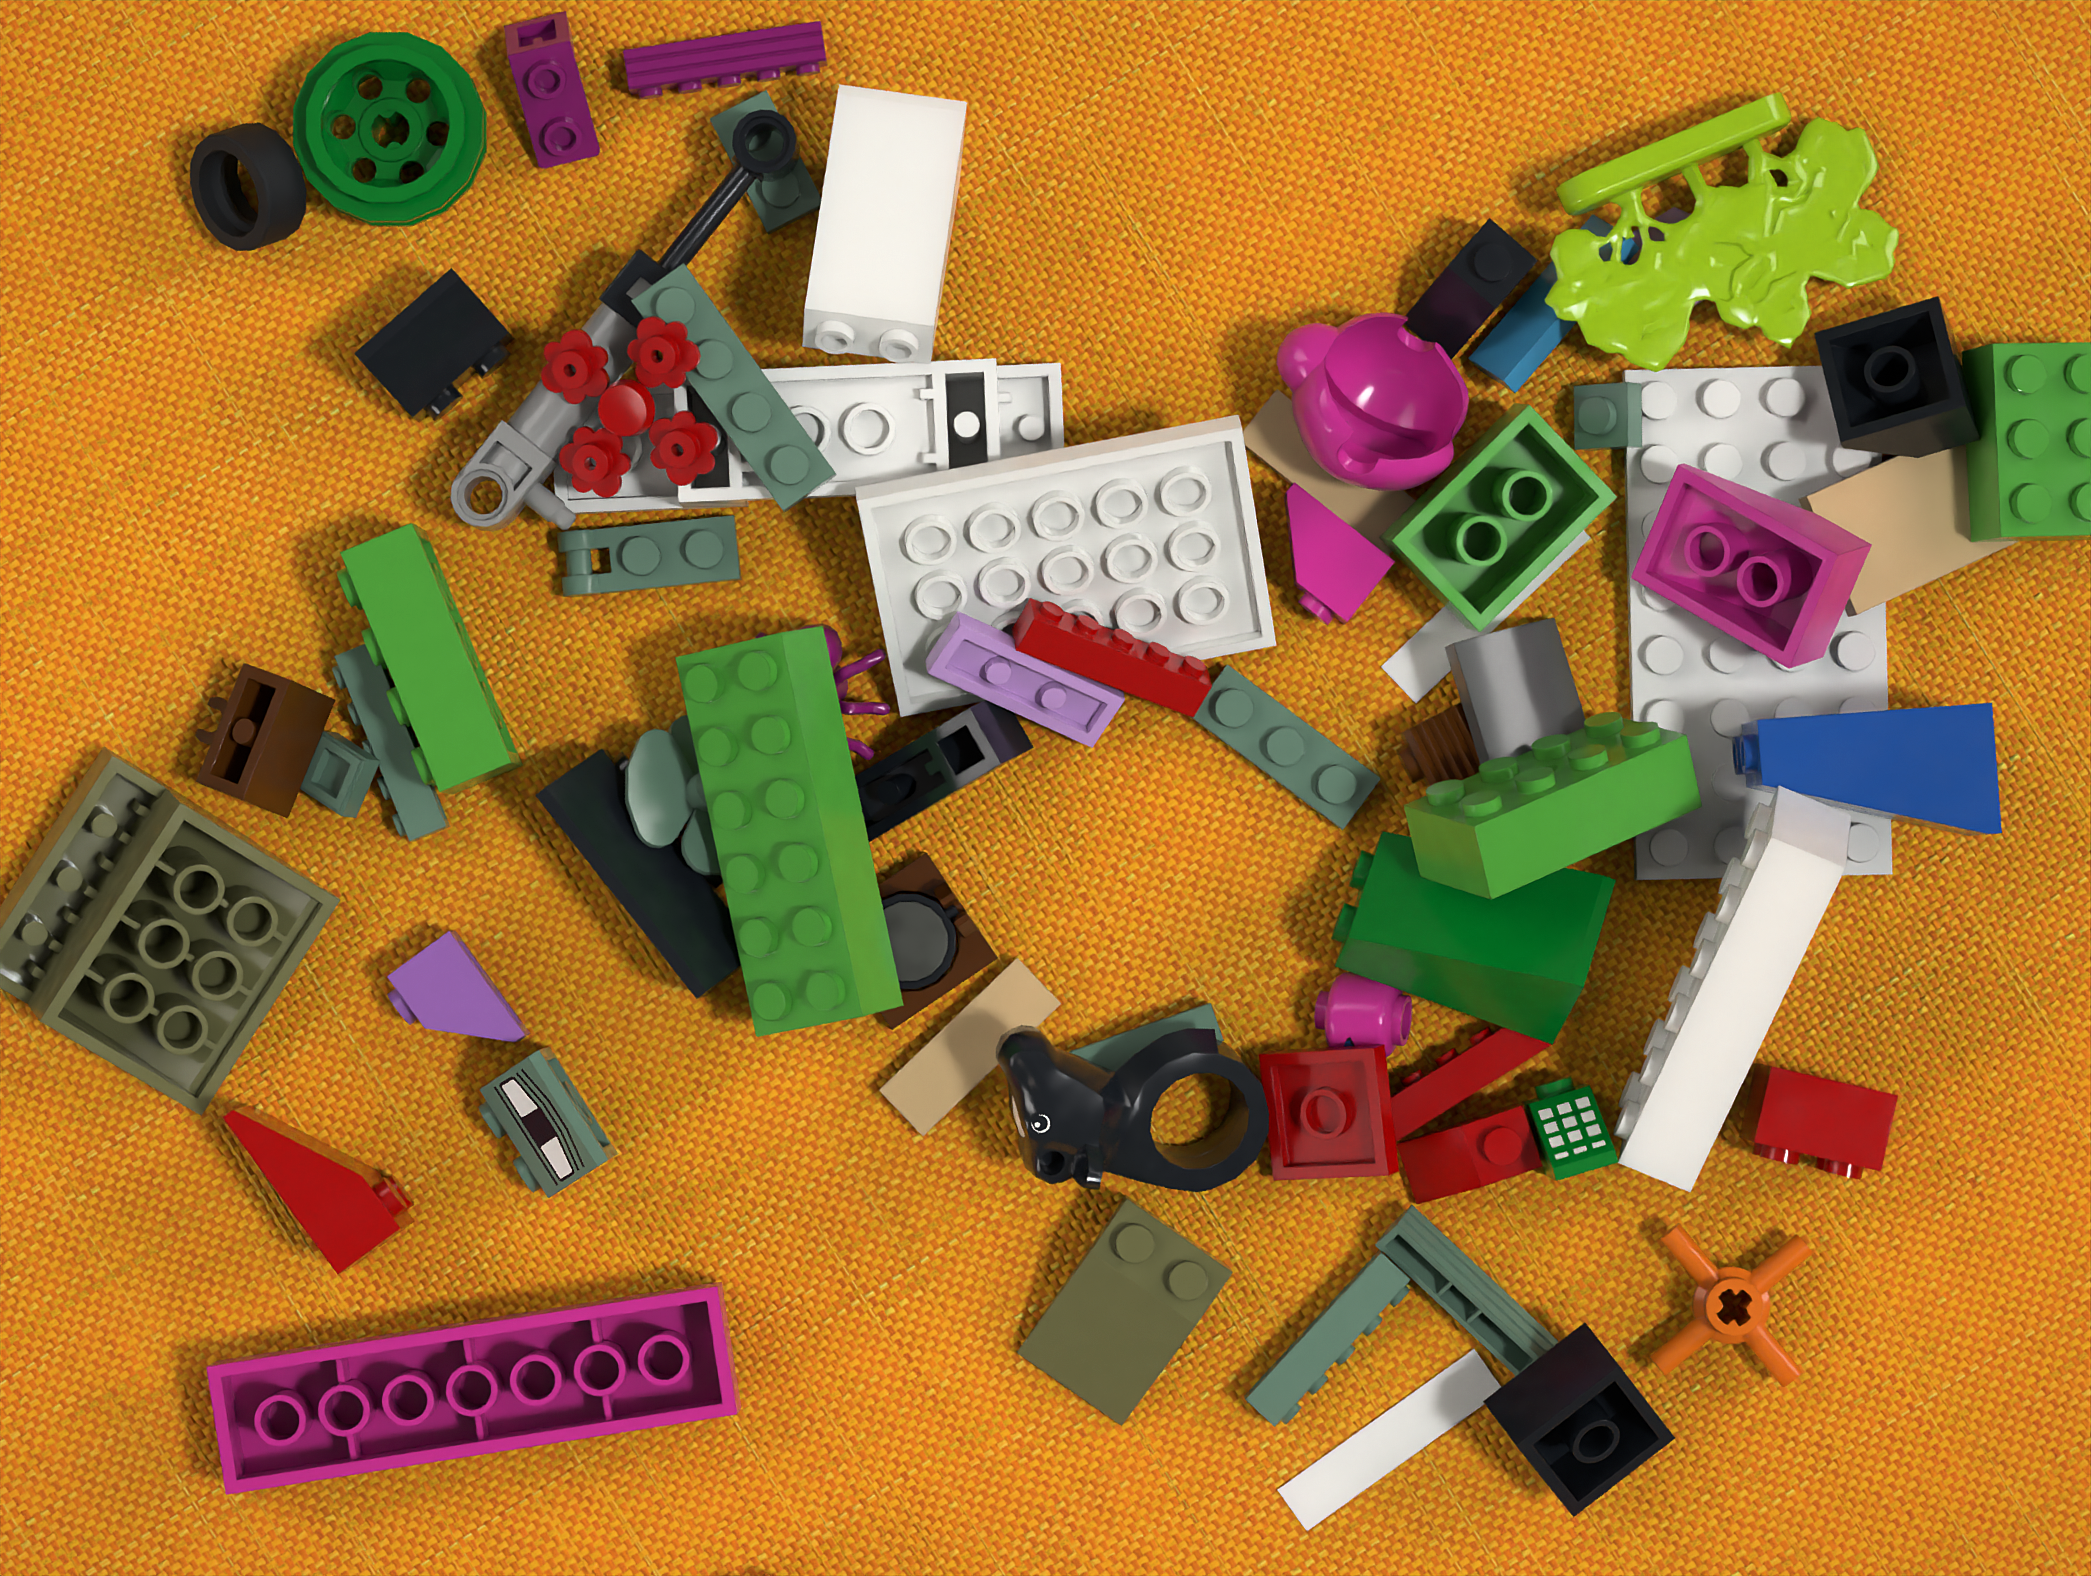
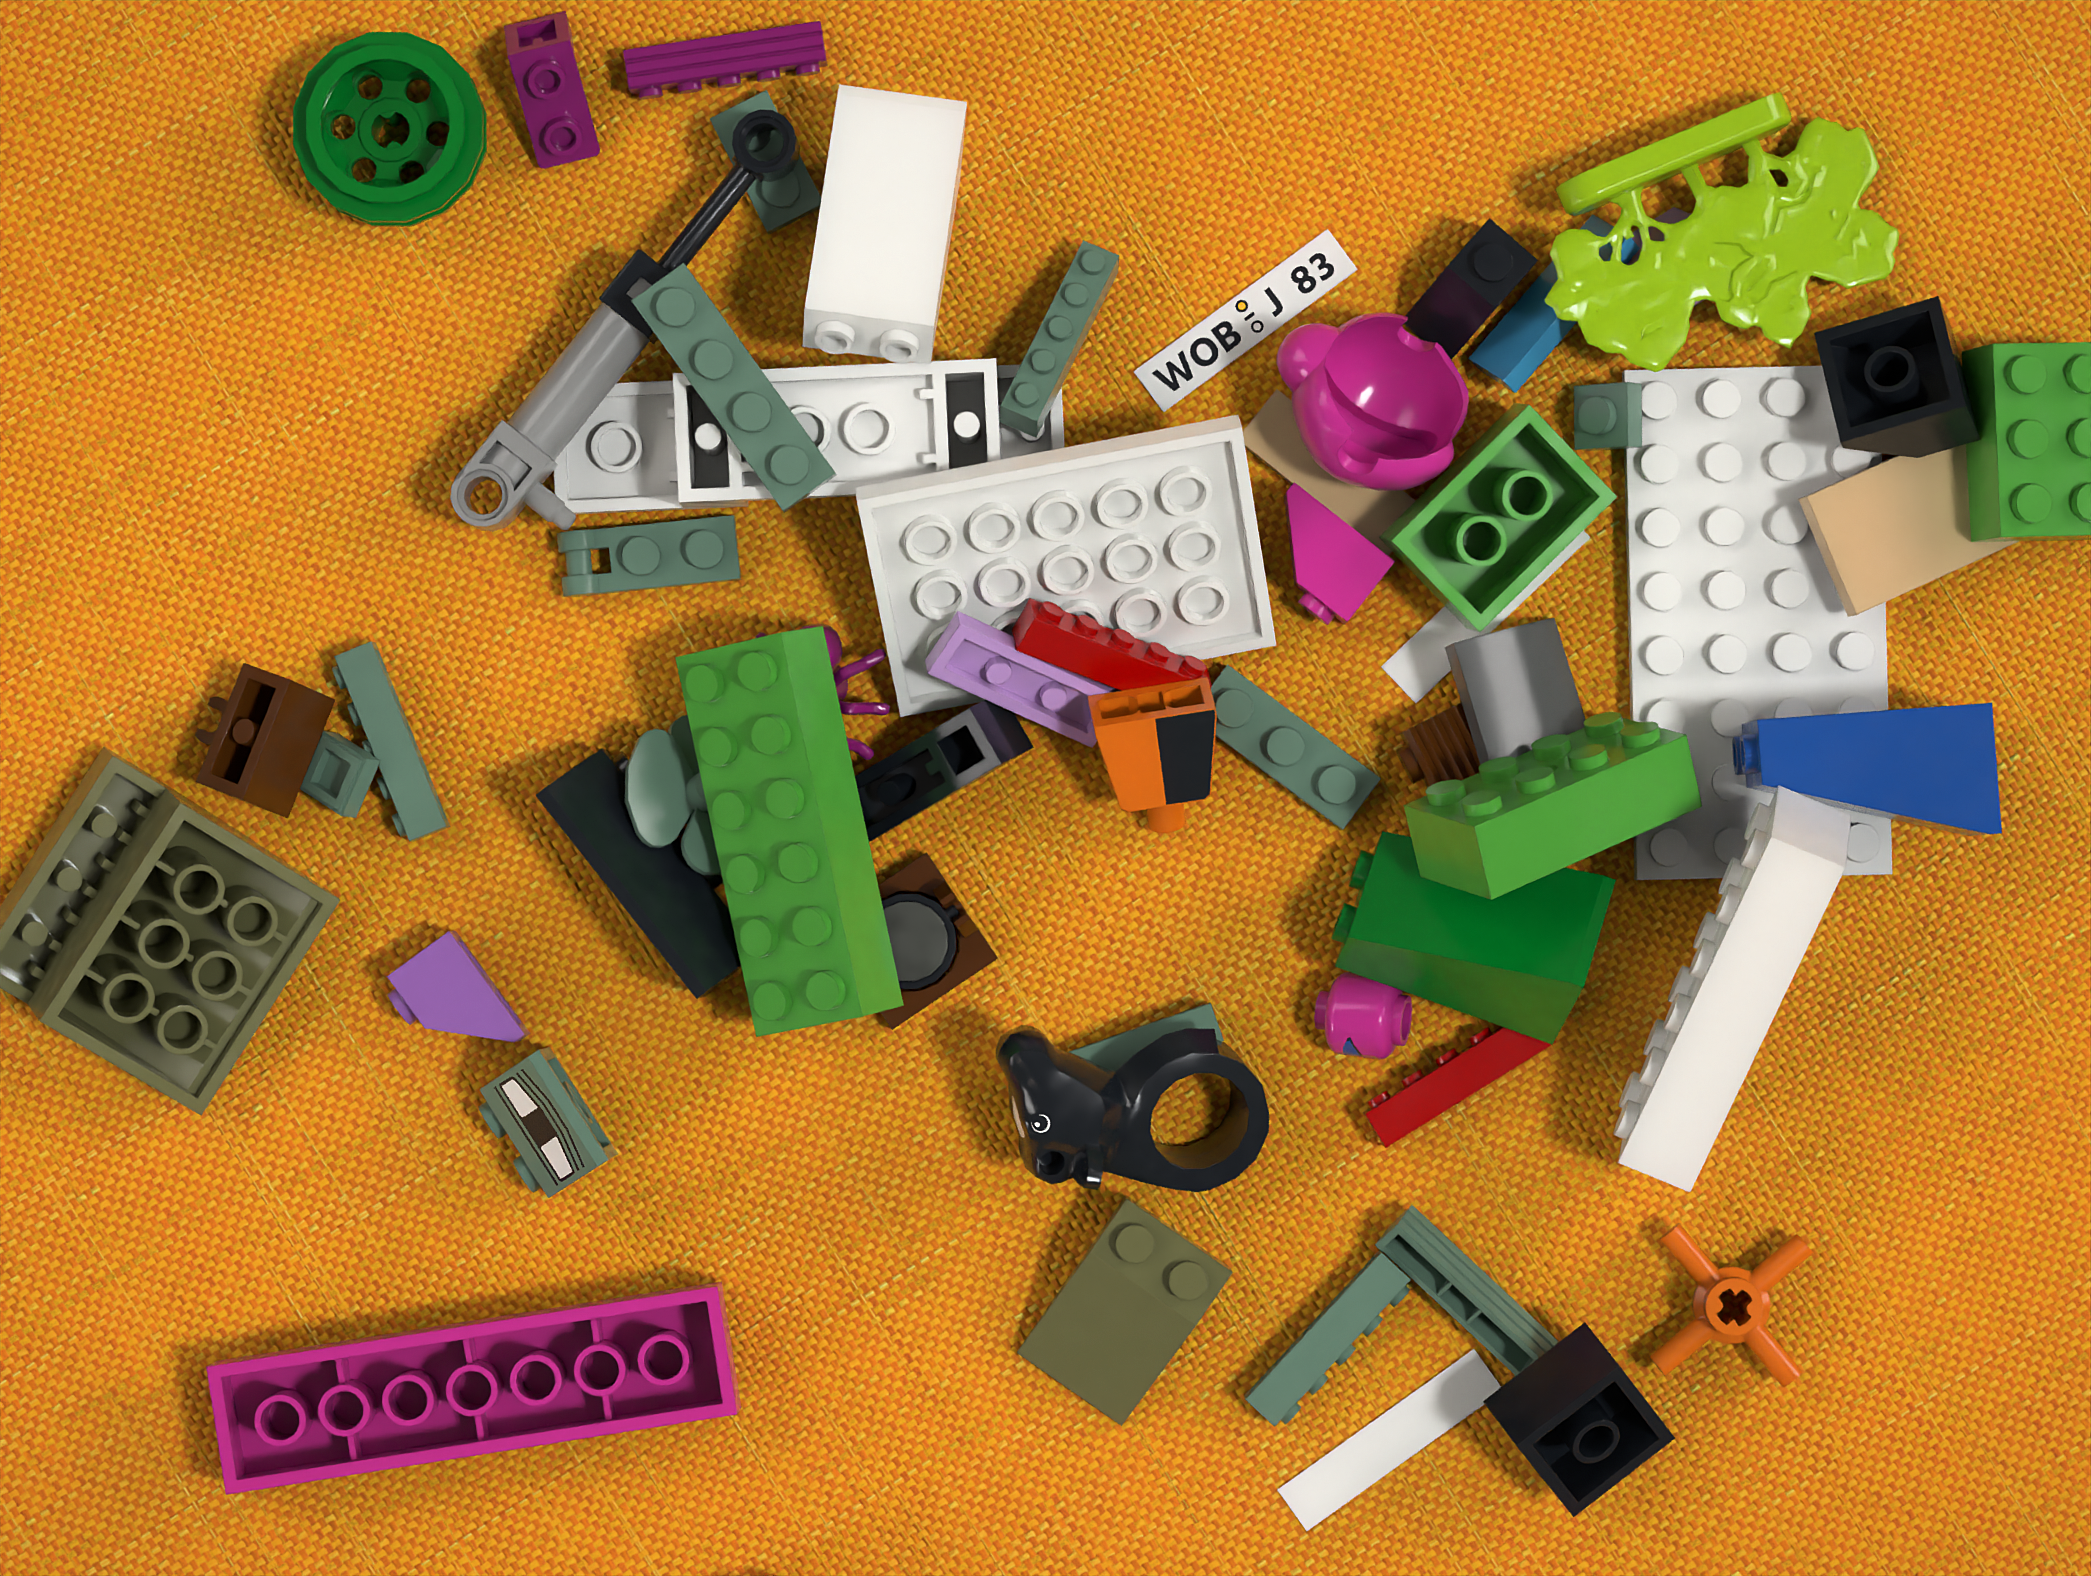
black tyre [190,123,306,251] -> none
red slope [222,1105,414,1274] -> none
bright green brick [337,523,523,795] -> none
black slope [354,268,515,423] -> none
red plant [541,316,718,498] -> none
tan tile [879,958,1061,1136] -> none
red plate [1259,1044,1399,1181] -> none
red slope [1396,1103,1543,1204] -> none
green slope [1523,1076,1619,1181] -> none
dark pink slope [1631,463,1872,669] -> none
red brick [1739,1063,1898,1180] -> none
none -> sand green piece [1000,240,1119,437]
none -> orange torso [1087,677,1217,833]
none -> white sticker [1133,229,1358,412]

